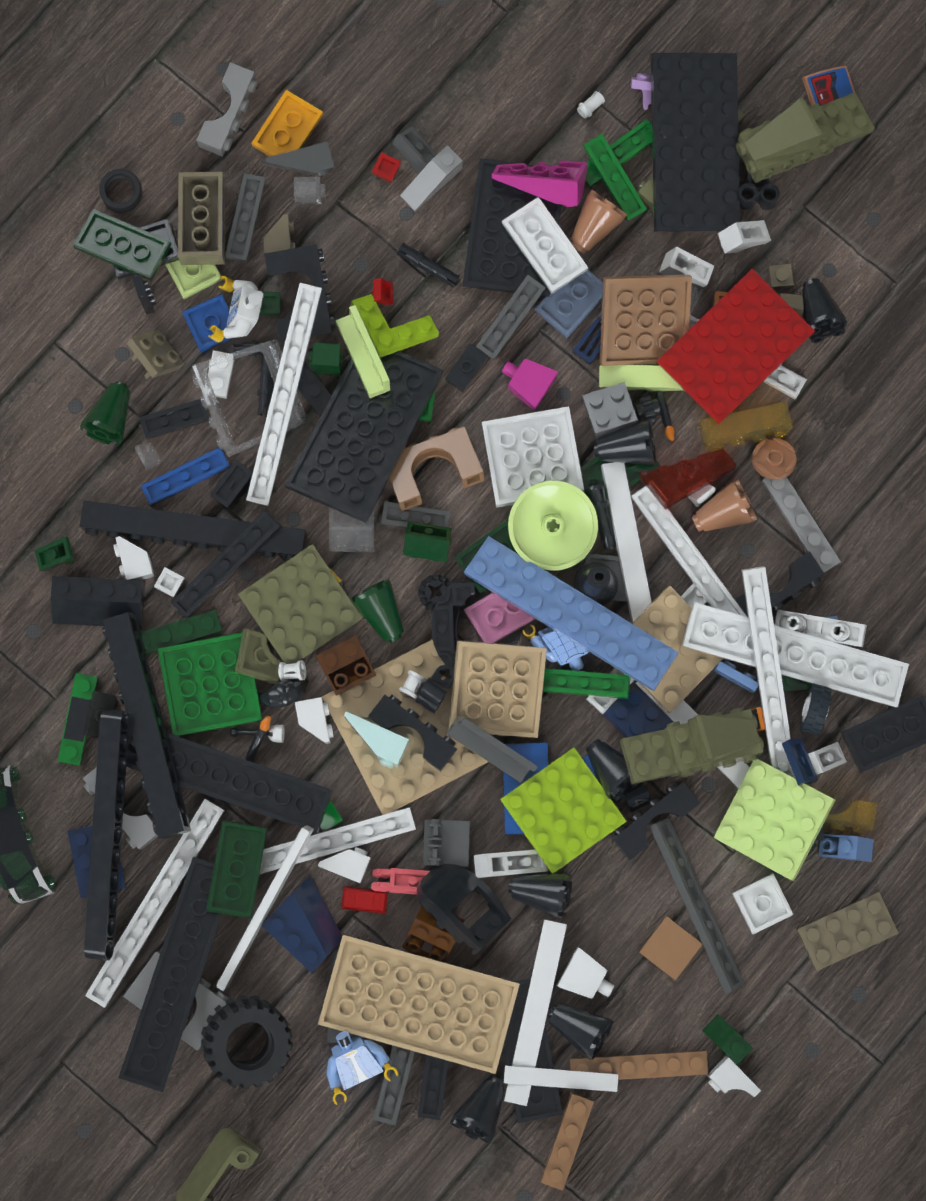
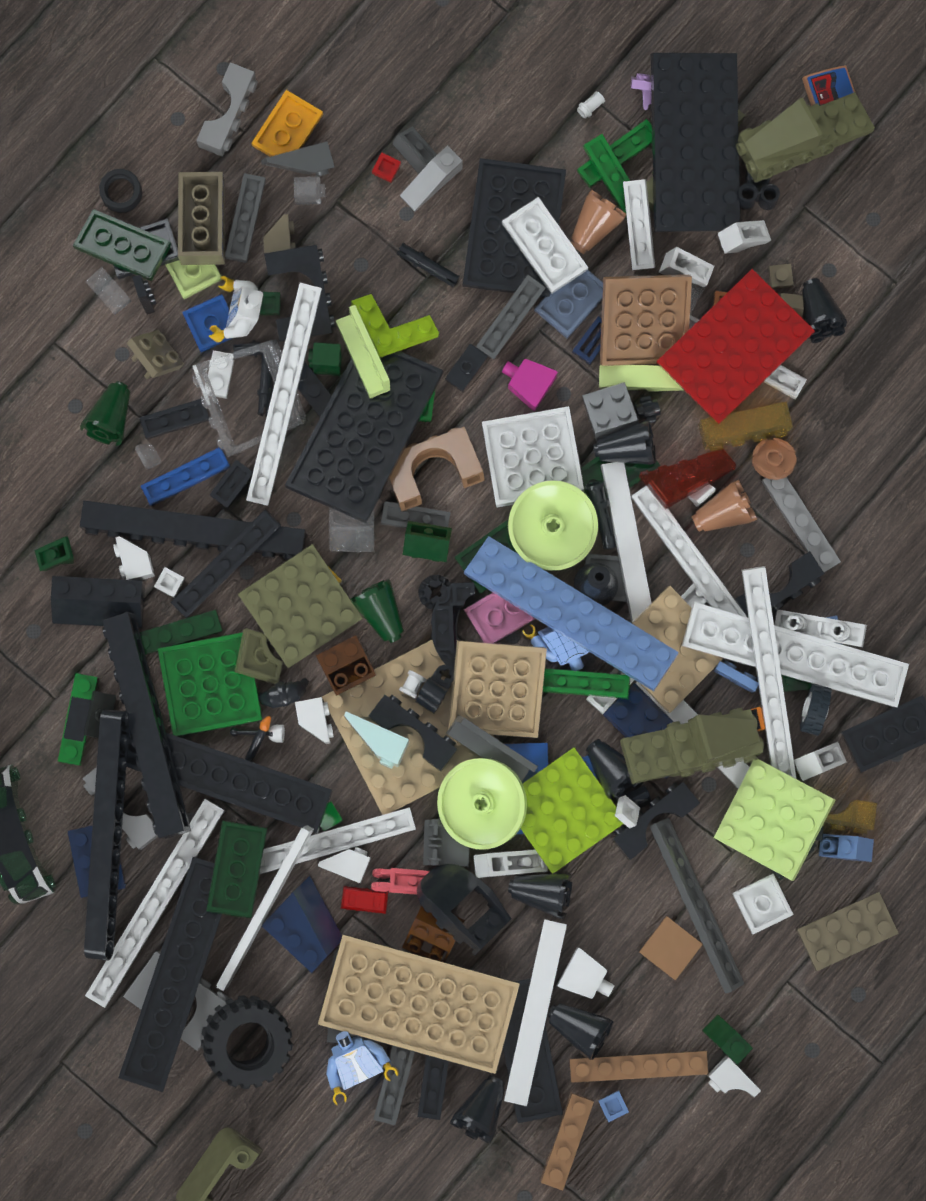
white bush [278,660,306,682] -> none
red plate [372,278,393,305] -> none
dark pink wedge [492,161,588,207] -> none
white sticker [504,1066,618,1092] -> none
black piece [656,391,674,441] -> none
dark blue tile [782,739,818,785] -> none
none -> clear plate [85,267,131,315]
none -> yellowish green dish [437,758,527,849]
none -> medium blue plate [598,1091,629,1122]
none -> white plate [615,795,640,828]
none -> white plate [623,179,655,270]

